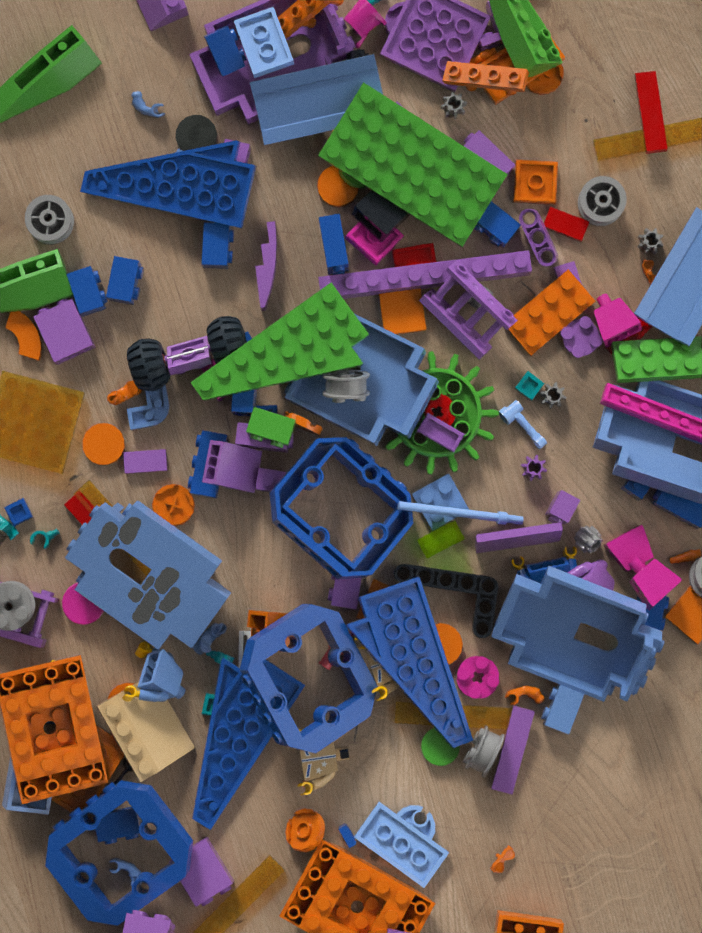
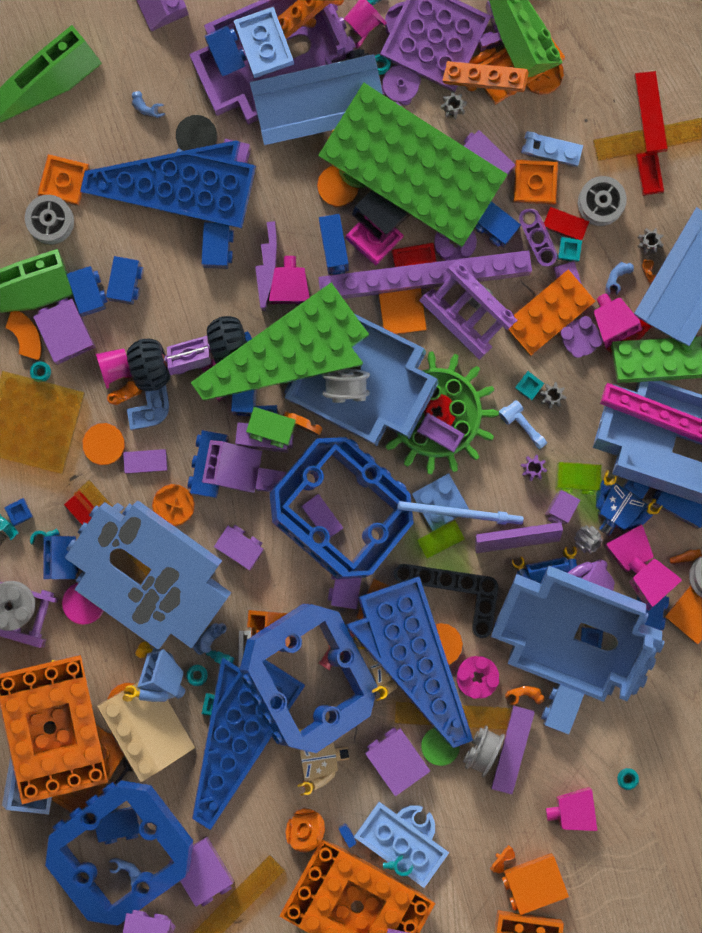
none -> teal plate [30,361,51,383]
none -> orange tile [37,154,89,206]
none -> blue brick [43,536,78,579]
none -> dark pink hat [96,348,132,389]
none -> teal plate [186,665,208,686]
none -> medium lavender brick [214,525,265,571]
none -> dark pink torso [269,256,309,304]
none -> medium lavender tile [301,494,343,538]
none -> medium lavender brick [365,727,430,796]
none -> teal plate [375,54,391,75]
none -> medium lavender piece [381,65,421,106]
none -> teal piece [383,855,413,876]
none -> medium lavender plate [434,231,477,261]
none -> orange brick [502,853,569,915]
none -> light blue plate [521,131,583,167]
none -> dark pink torso [545,787,598,831]
none -> clear neon green brick [555,462,602,495]
none -> teal plate [558,237,582,262]
none -> blue tile [580,627,603,649]
none -> blue torso [596,470,662,536]
none -> medium blue piece [605,262,634,295]
none -> teal plate [617,768,639,790]
none -> red tile [635,152,664,196]

